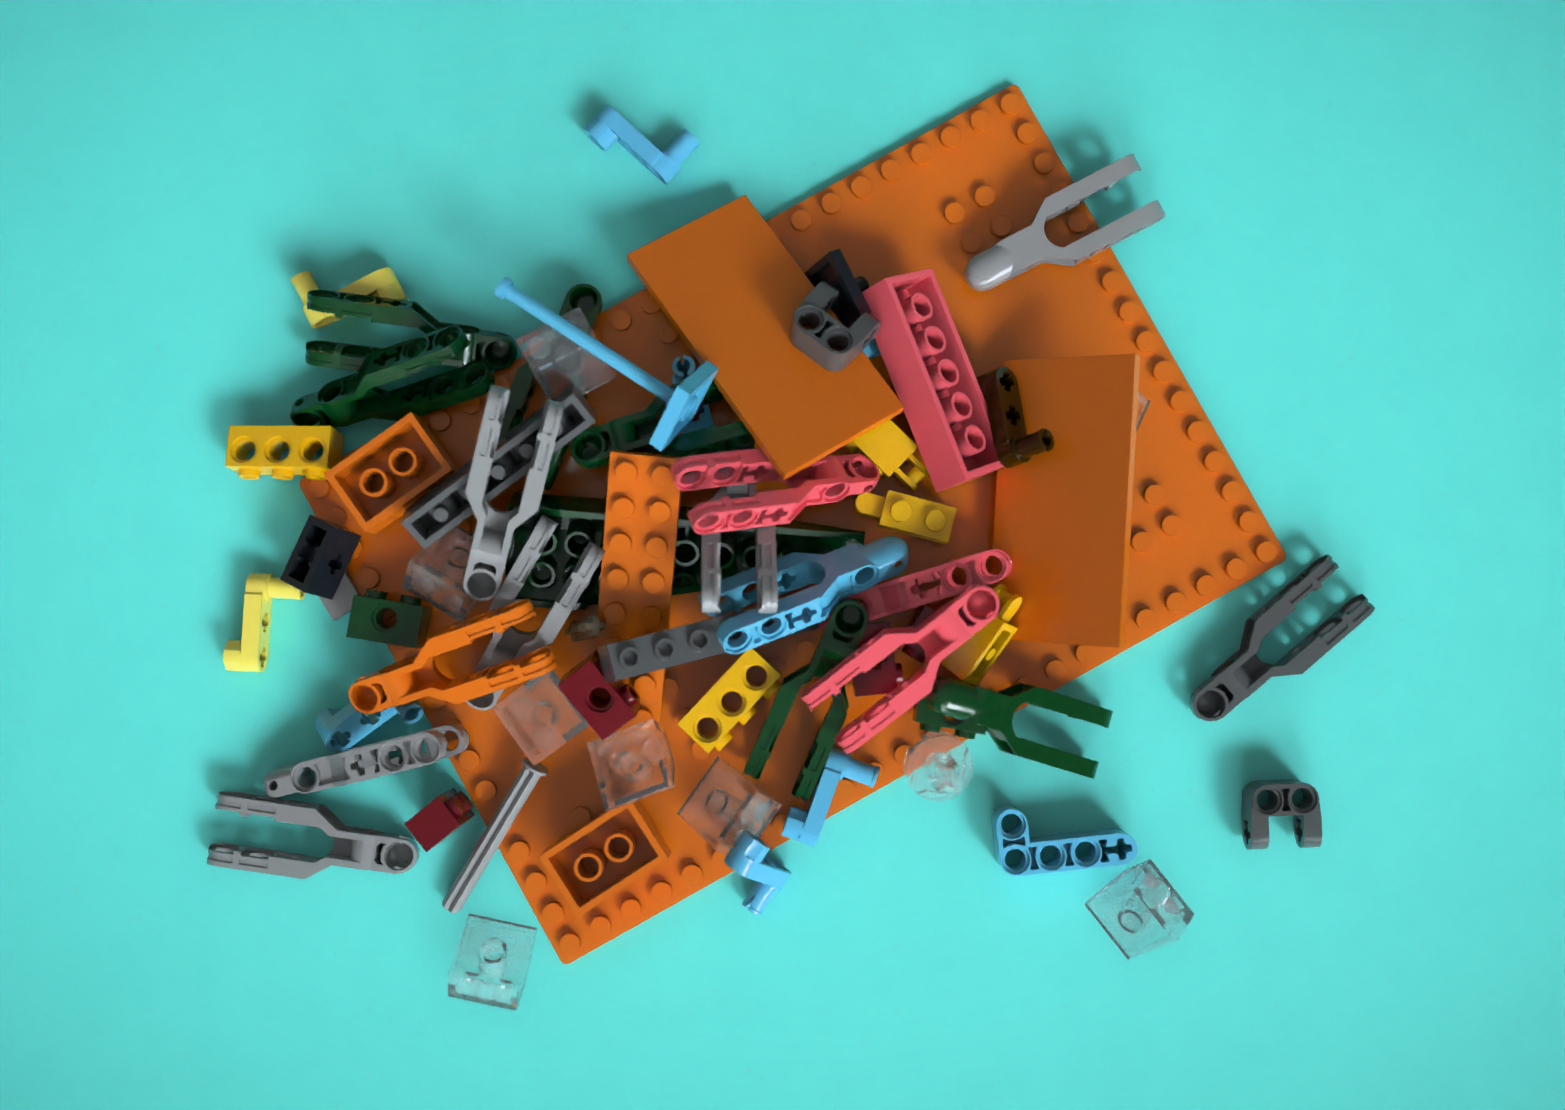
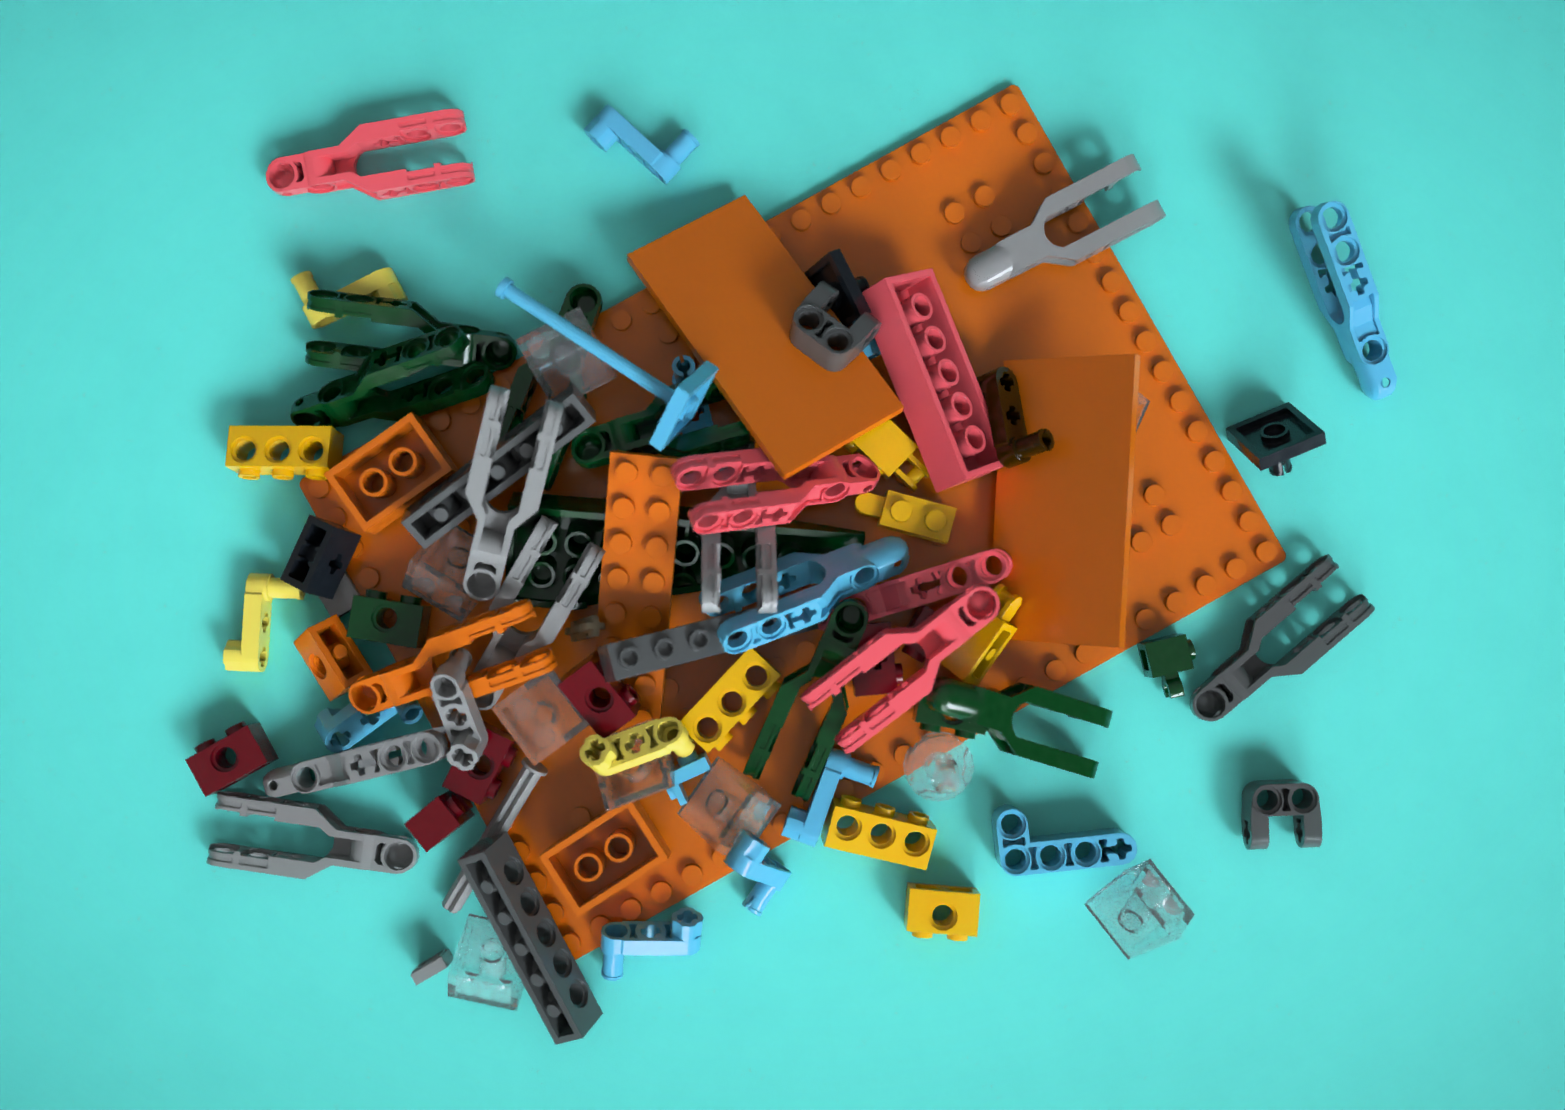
none -> dark red brick [185,721,279,797]
none -> coral piece [266,109,475,201]
none -> orange brick [293,614,373,702]
none -> light grey tile [410,949,455,985]
none -> light grey beam [430,647,489,771]
none -> dark red brick [442,721,519,805]
none -> dark grey brick [457,831,603,1045]
none -> light yellow beam [579,716,695,776]
none -> medium azure beam [600,907,703,981]
none -> medium azure bracket [663,750,711,806]
none -> yellow brick [821,795,937,870]
none -> yellow brick [904,882,980,941]
none -> dark green brick [1137,633,1196,699]
none -> black tile [1226,402,1326,476]
none -> medium azure piece [1288,201,1397,400]

